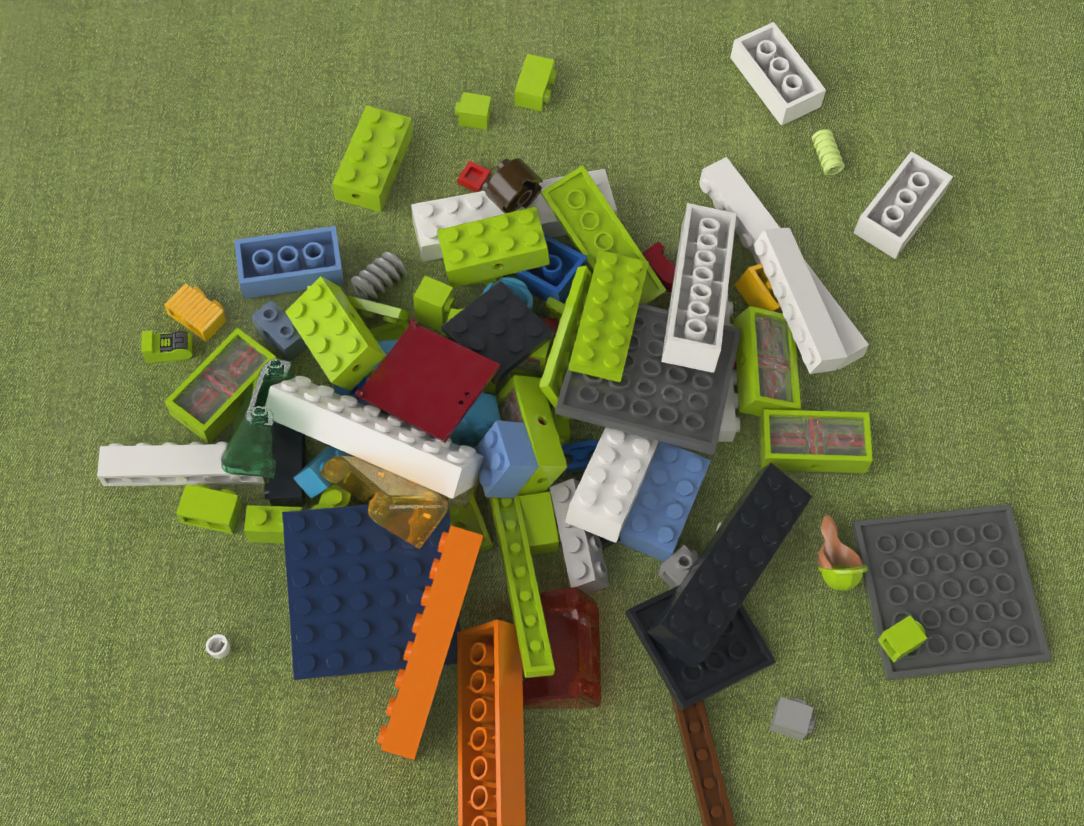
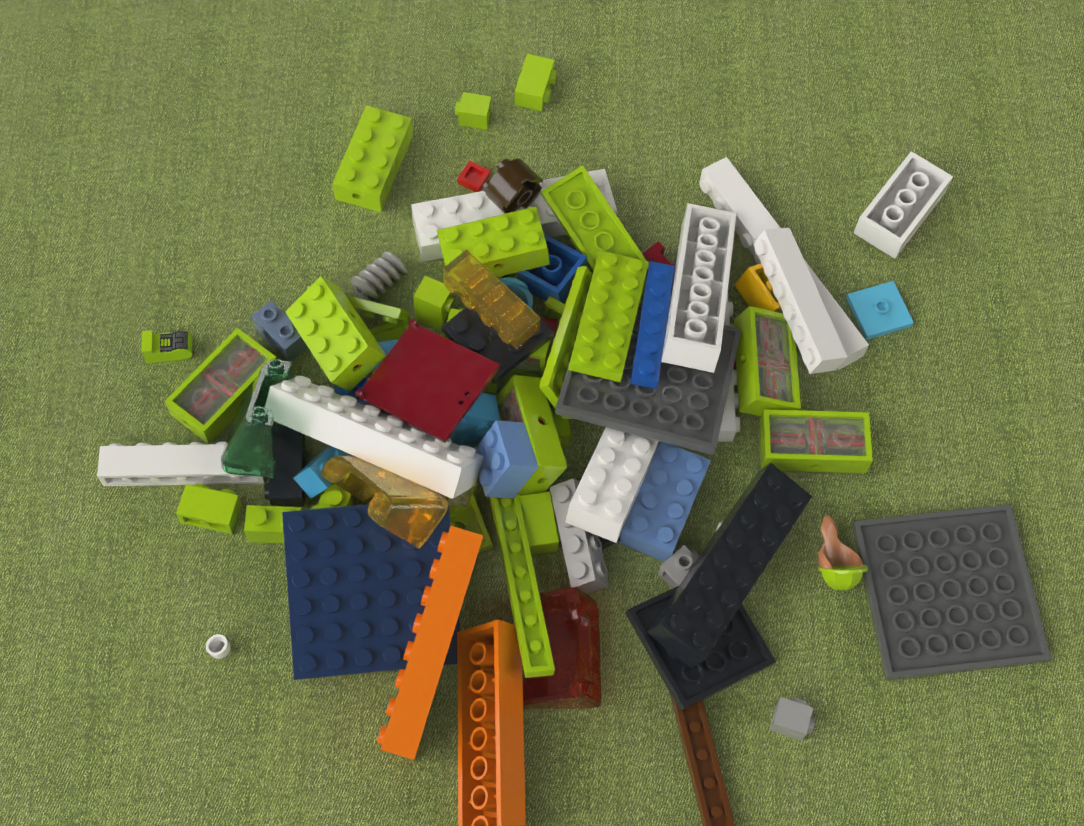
yellow brick [164,283,227,342] -> none
medium blue brick [234,226,344,299] -> none
blue plate [561,440,599,473] -> none
white brick [730,22,826,126] -> none
yellowish green piece [812,129,845,175] -> none
lime brick [878,615,927,663] -> none
none -> clear yellow brick [443,250,540,349]
none -> blue plate [630,261,675,389]
none -> medium azure plate [846,281,914,340]

